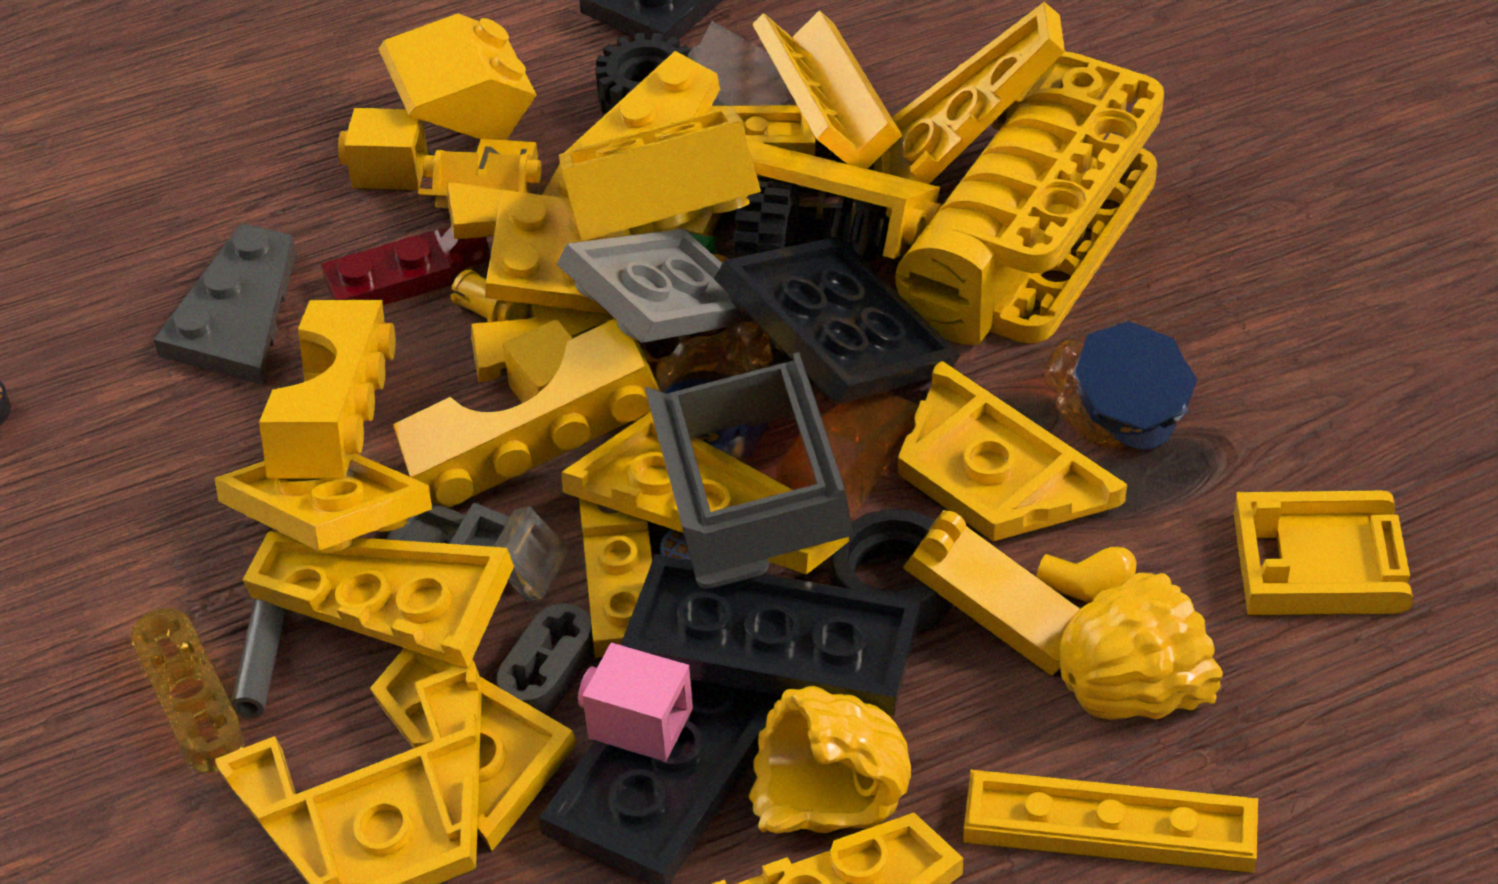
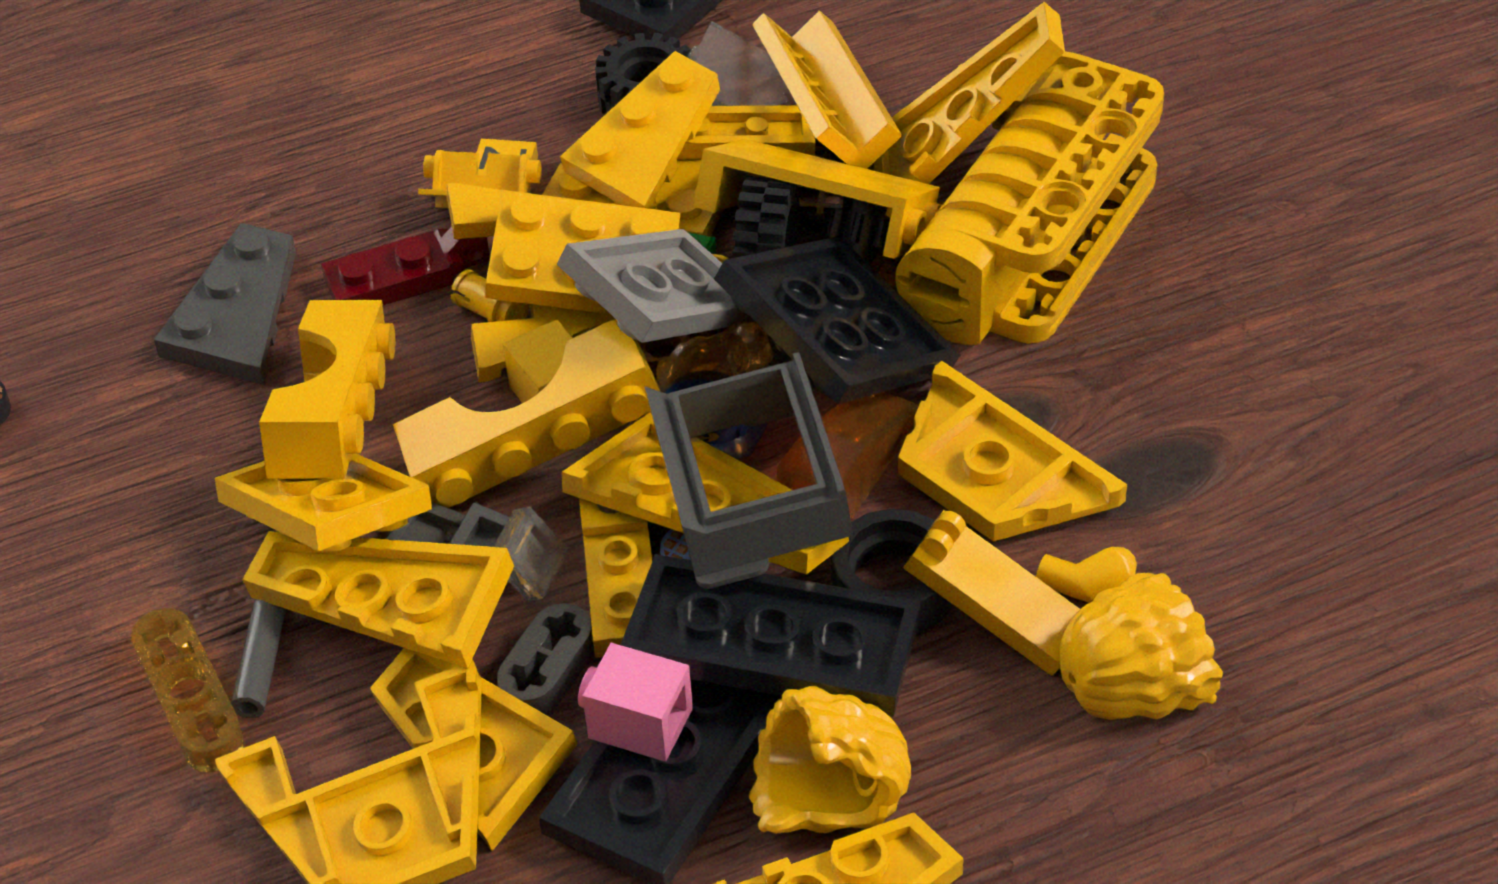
yellow brick [338,108,429,190] -> none
yellow slope [378,13,537,140] -> none
yellow slope [559,106,761,242] -> none
yellow tile [963,770,1258,873] -> none
dark blue piece [1044,321,1198,449] -> none
yellow container [1233,490,1413,615] -> none

